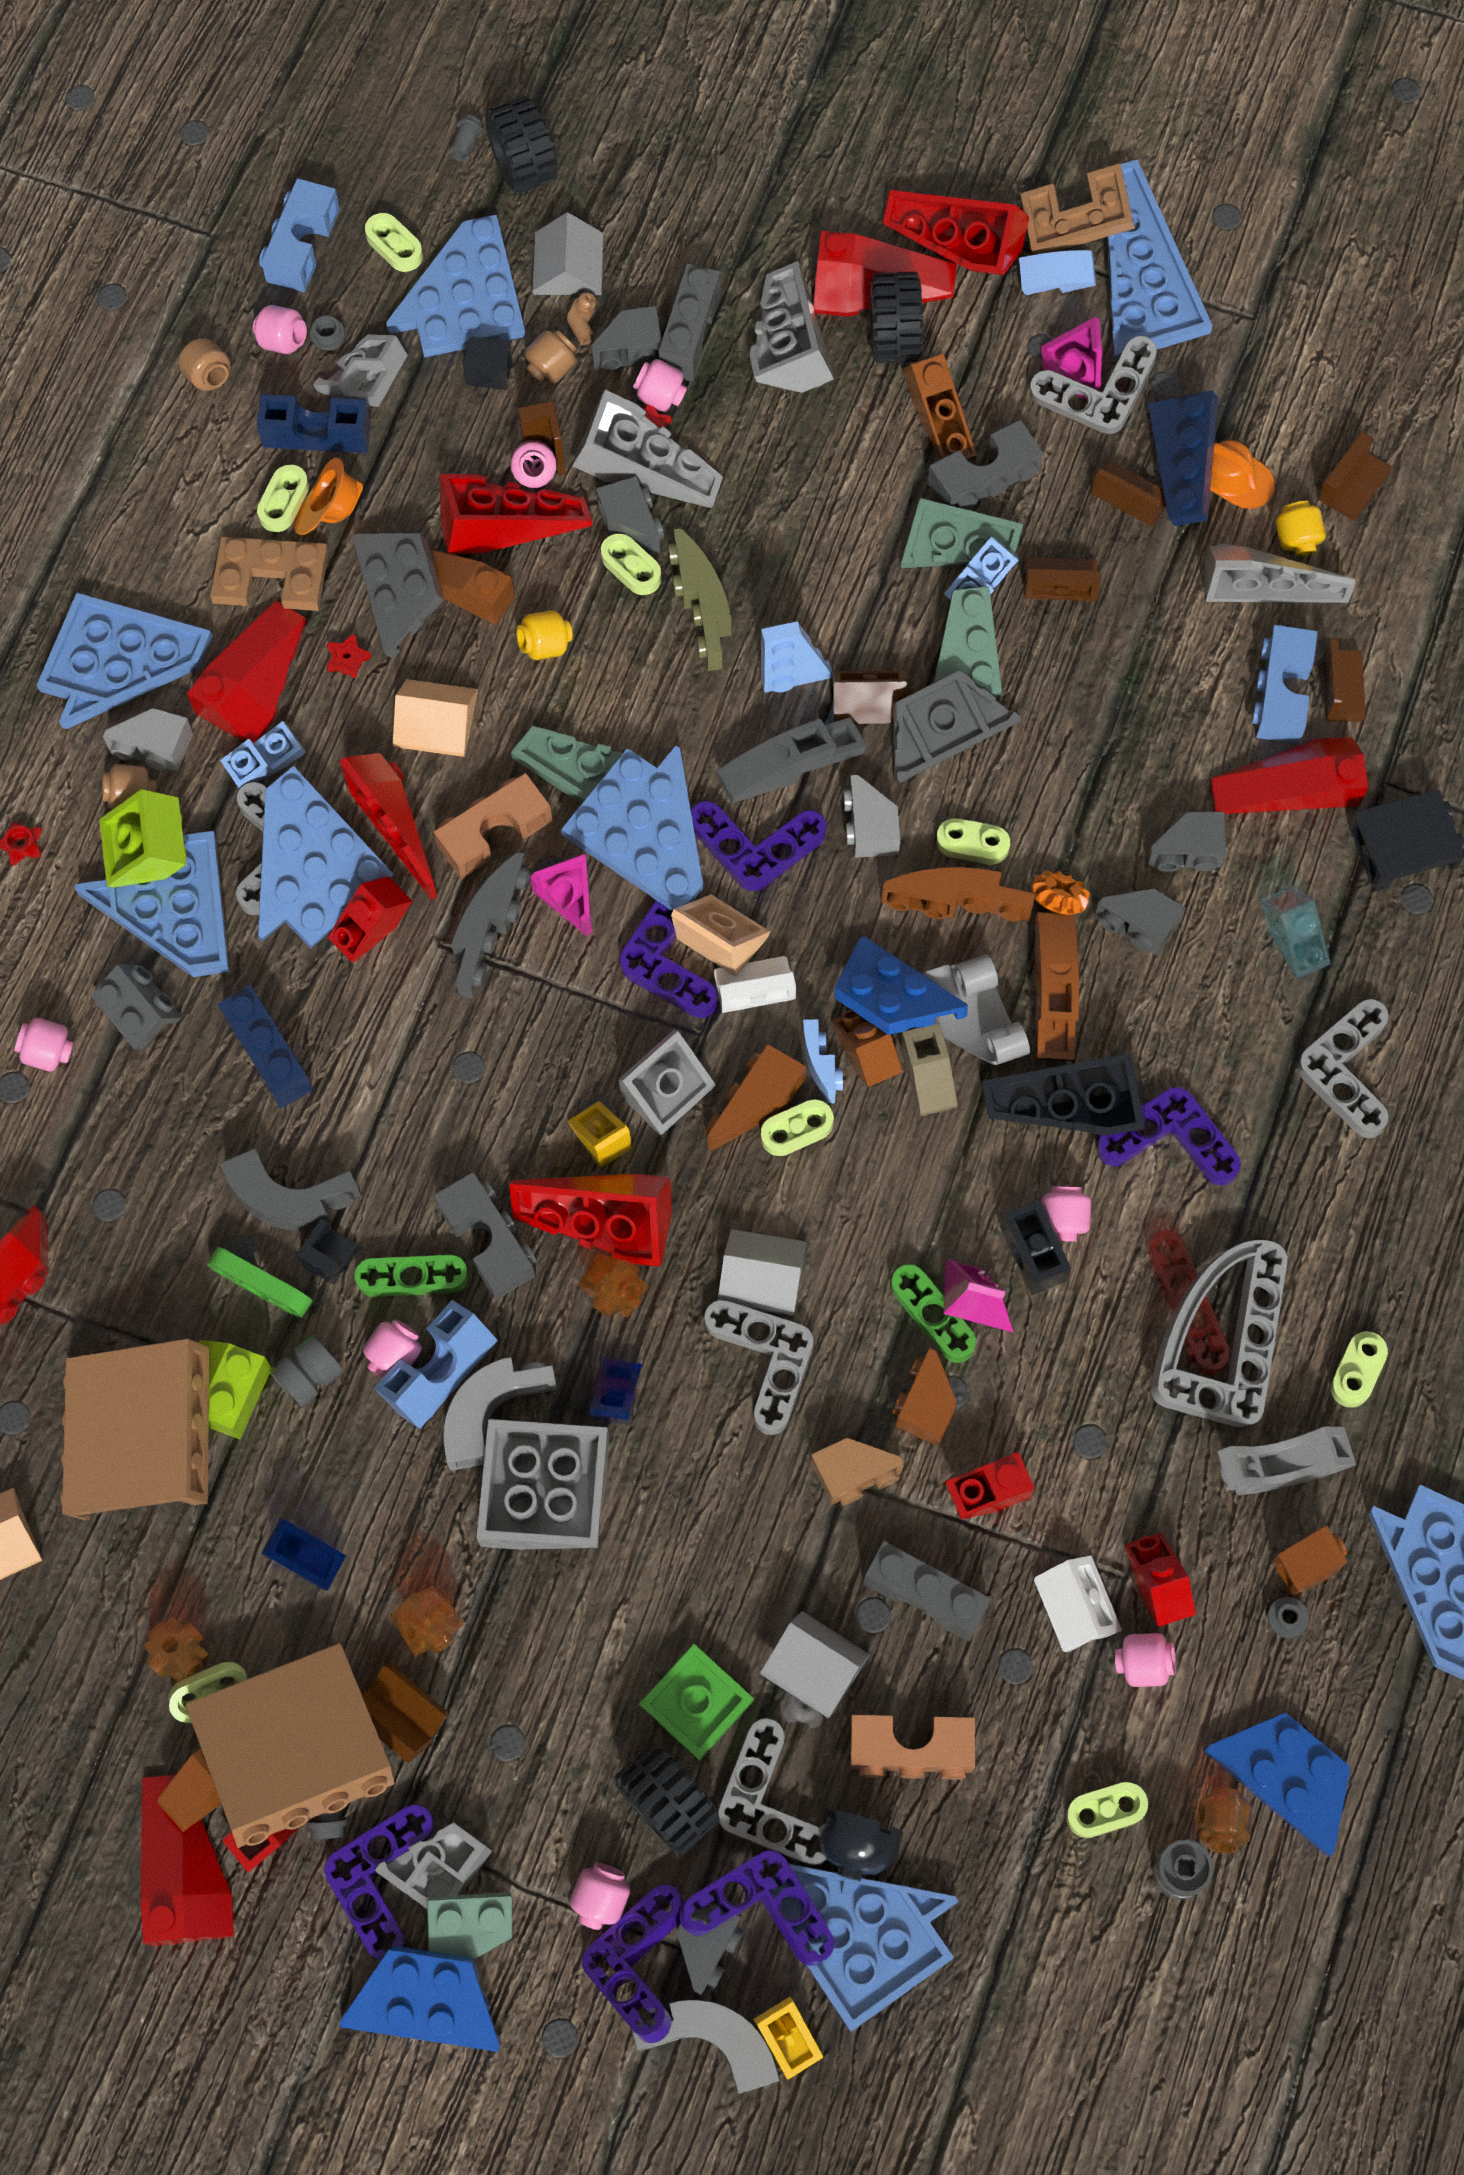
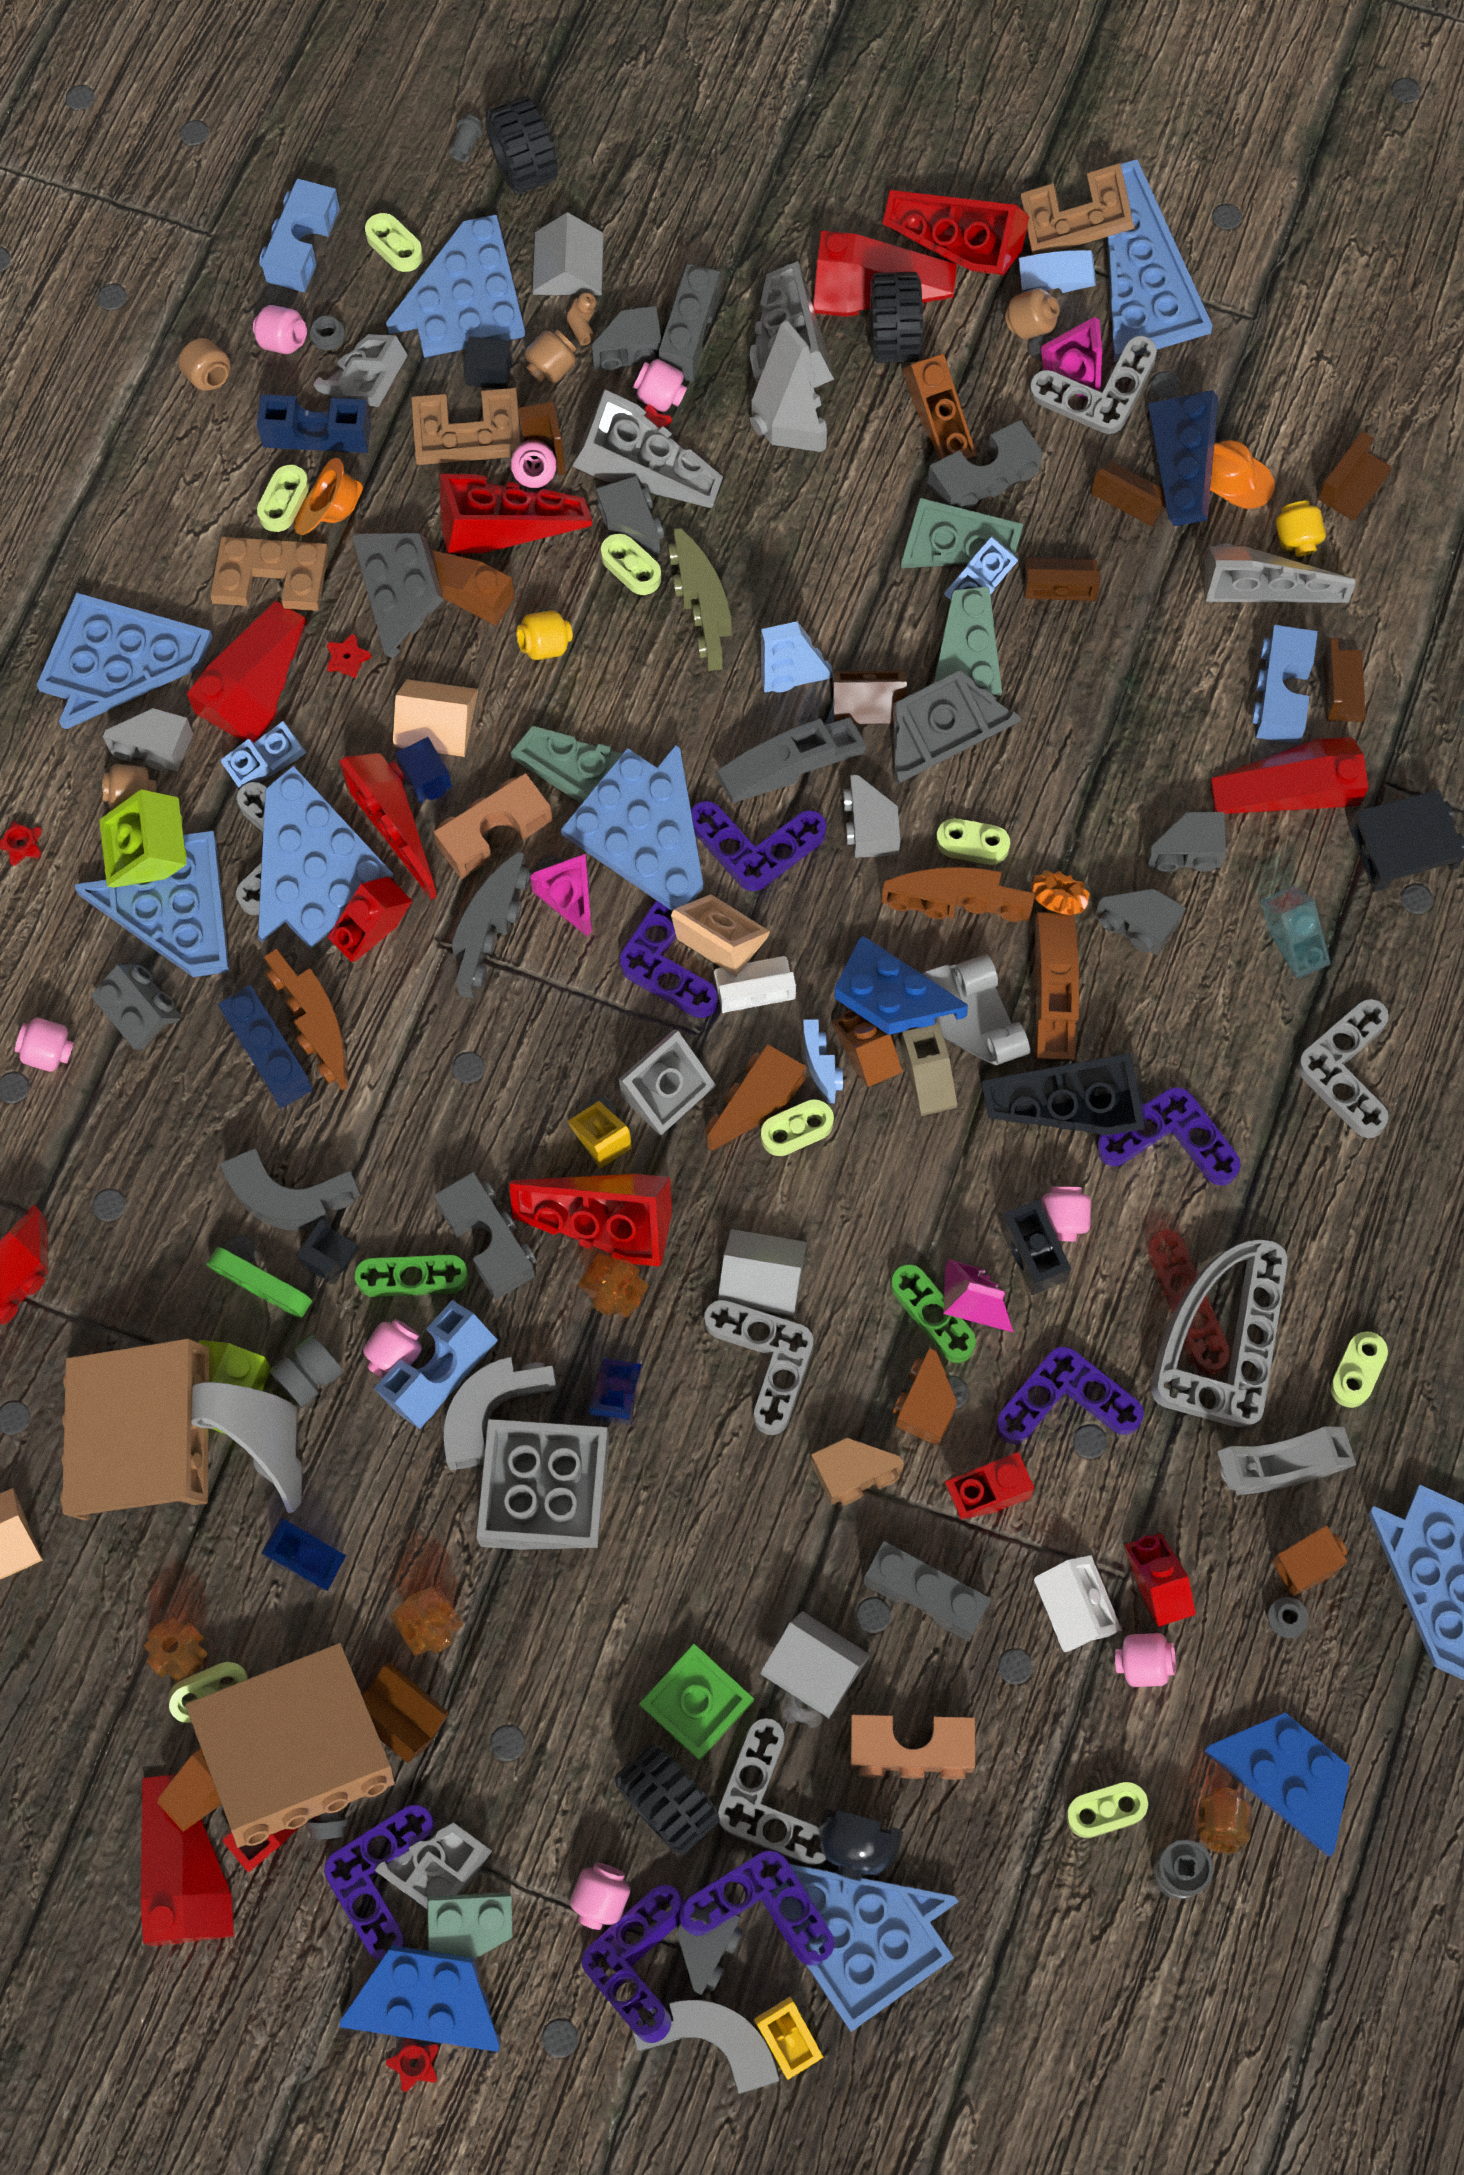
none -> light grey panel [191,1382,302,1513]
none -> dark orange slope [264,949,348,1091]
none -> red plate [386,2037,439,2092]
none -> clear blue brick [396,737,452,803]
none -> medium nougat plate [411,388,521,465]
none -> light grey wedge [750,320,827,452]
none -> dark purple beam [996,1347,1144,1444]
none -> medium nougat head [1005,288,1059,339]

